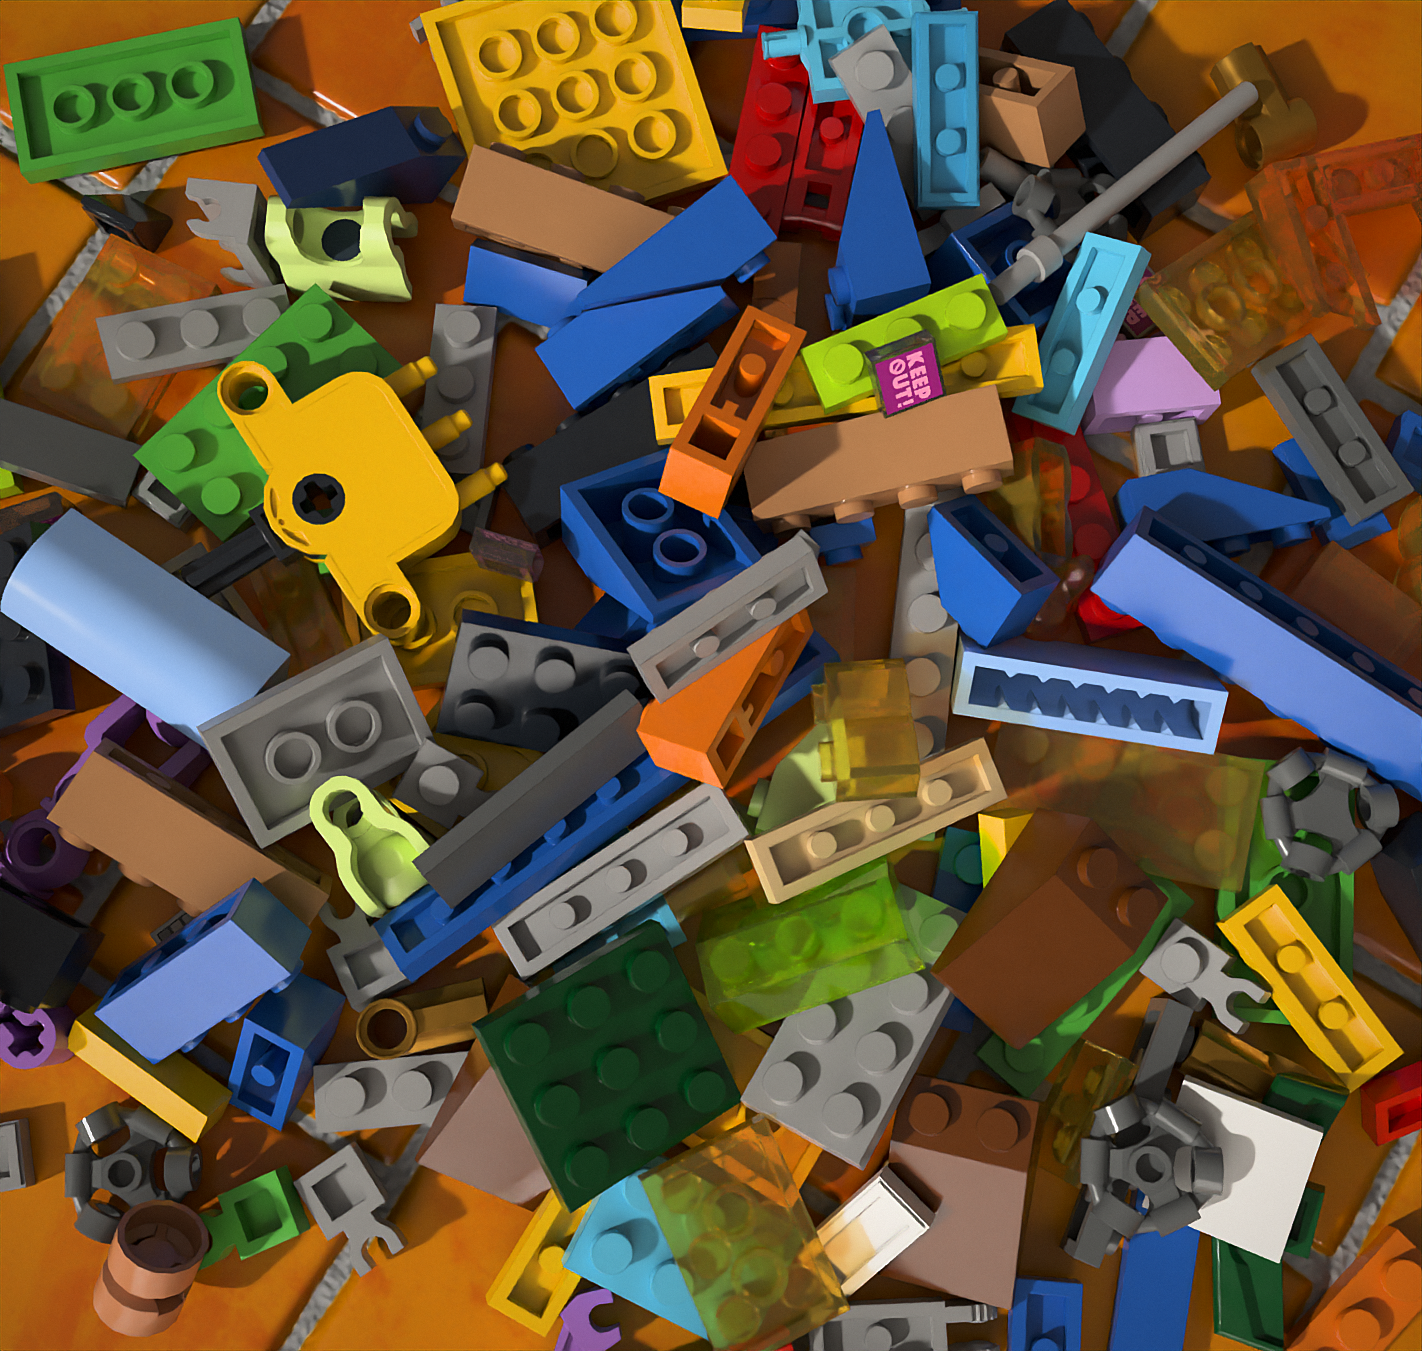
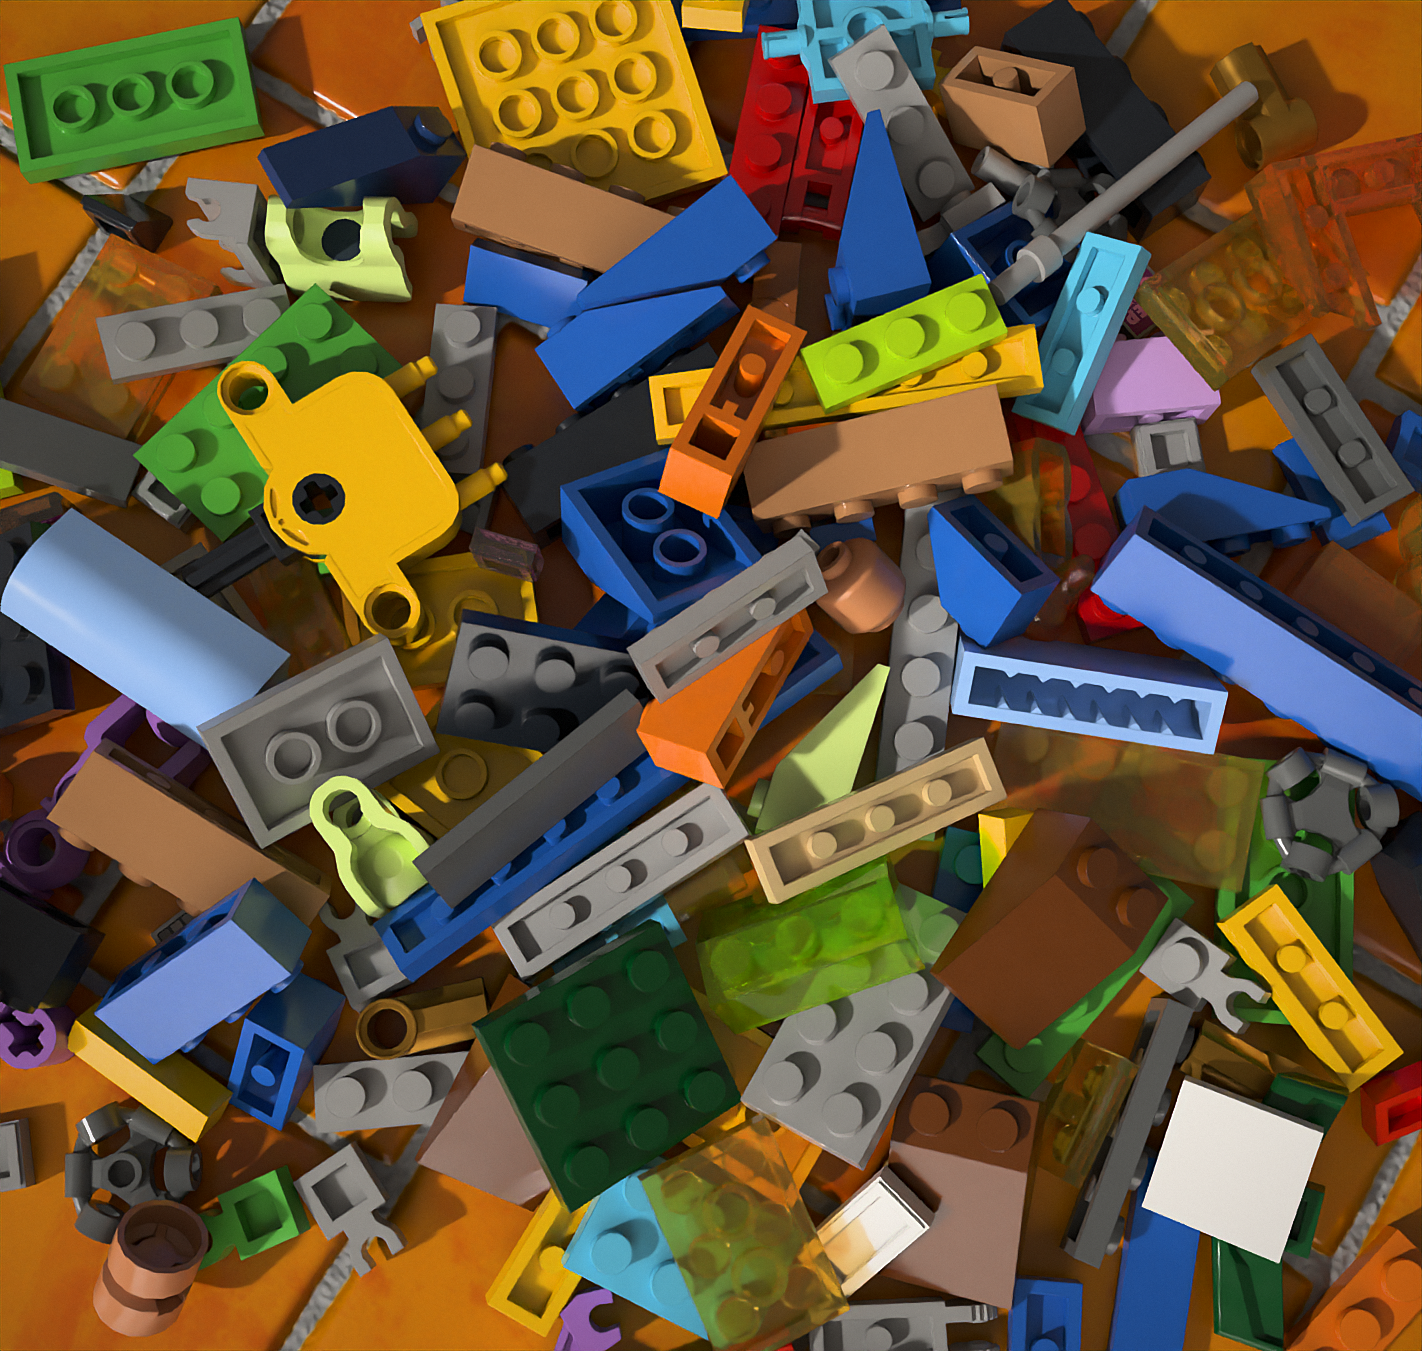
light grey plate [391,737,499,829] -> none
clear yellow brick [811,658,921,803] -> none
tile [864,329,947,419] -> none
dark azure tile [911,11,980,210] -> none
dark grey piece [1080,1091,1224,1239] -> none
none -> nougat head [814,538,906,634]

